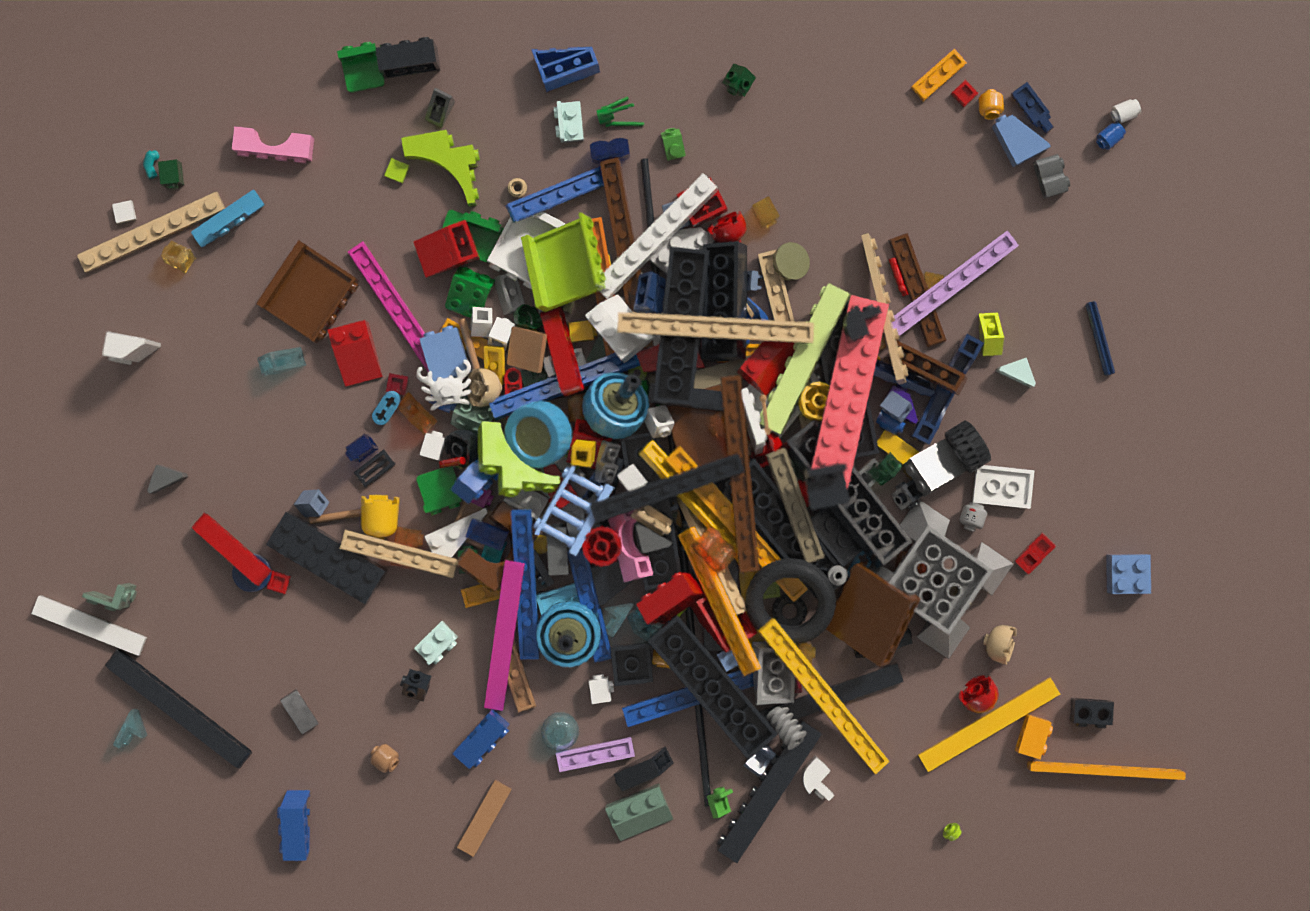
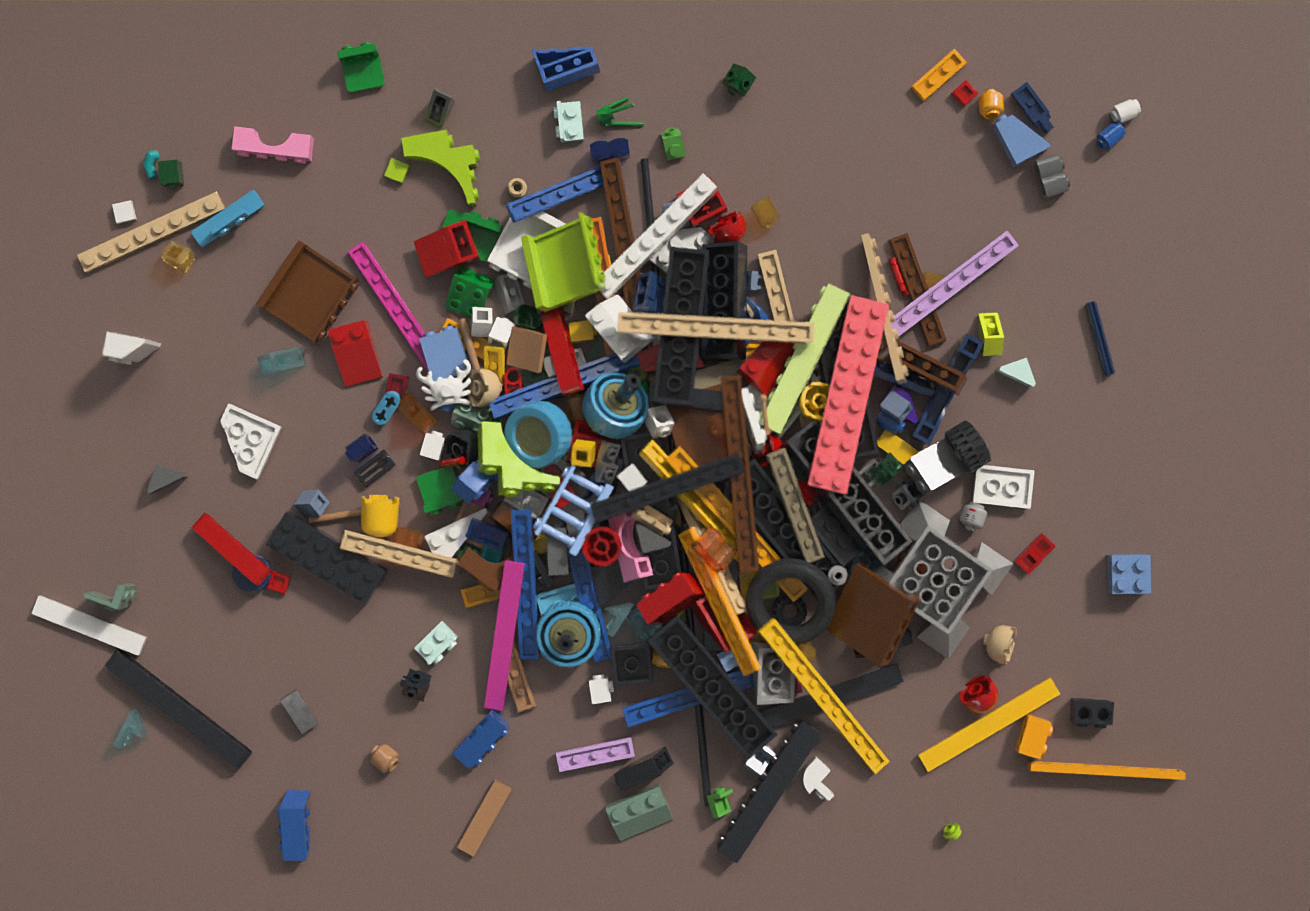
black brick [375,37,441,79] -> none
clear light blue cylinder [541,712,579,751] -> none
light grey piece [766,707,807,750] -> none
olive tile [773,242,810,281] -> none
black bracket [803,462,850,510] -> none
black brick [843,304,882,344] -> none
none -> white plate [220,403,282,479]

